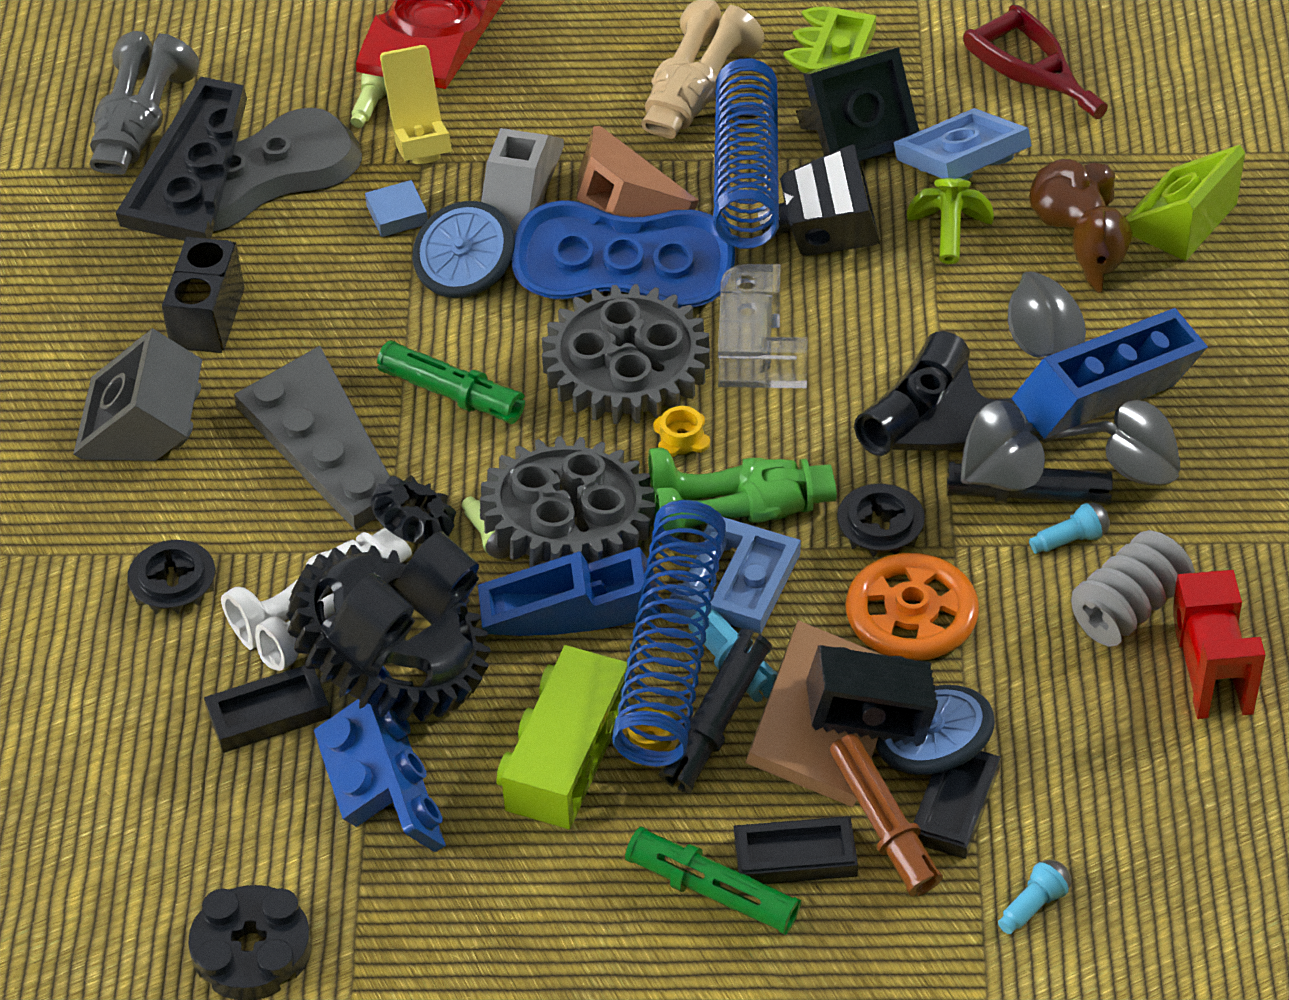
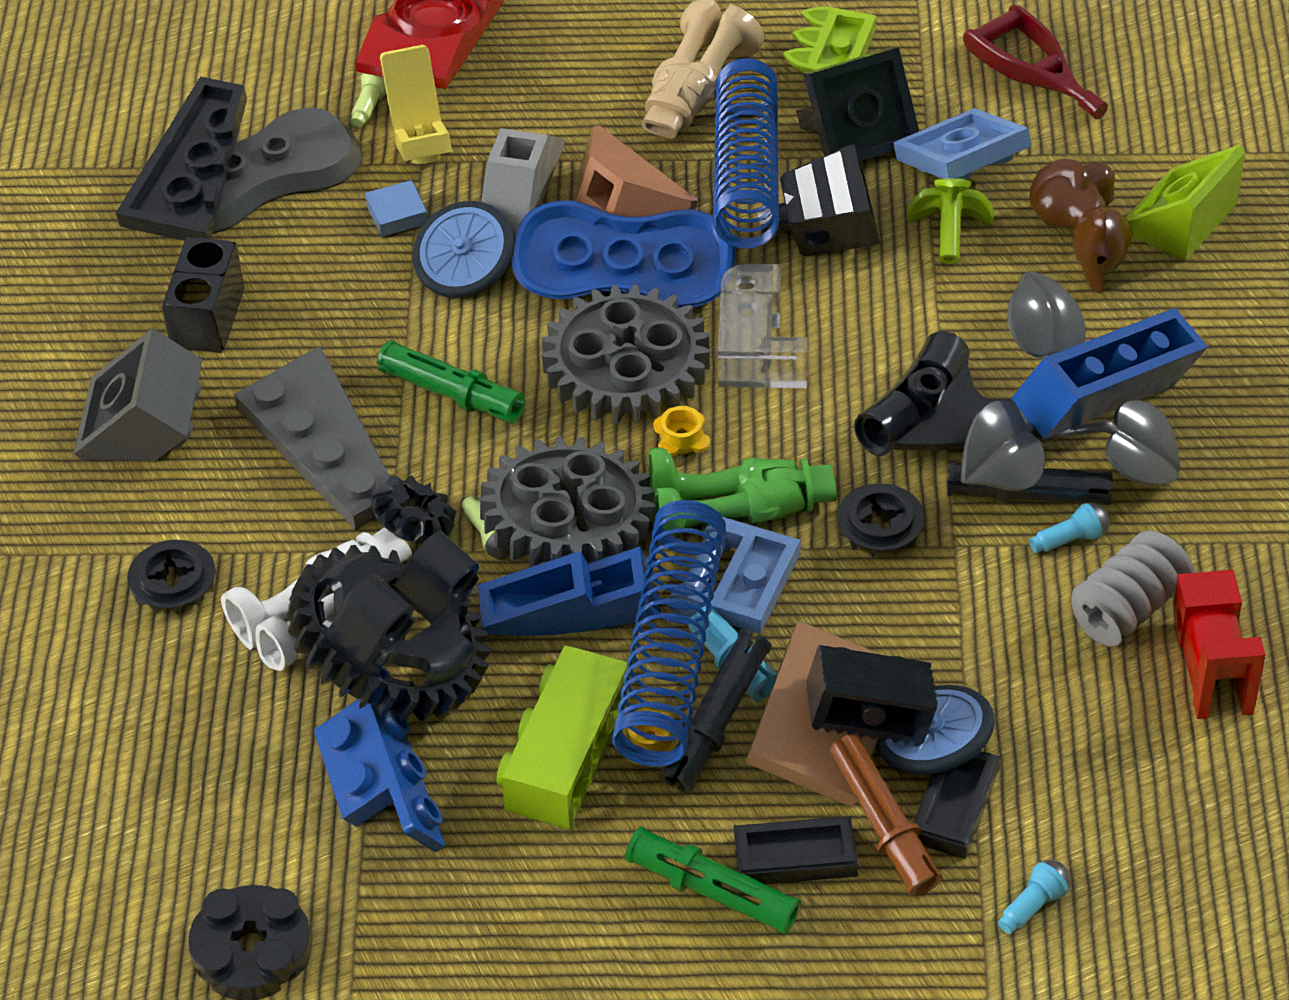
dark grey piece [90,31,200,175] -> none
black tile [204,665,331,753] -> none
orange plate [845,553,979,661] -> none

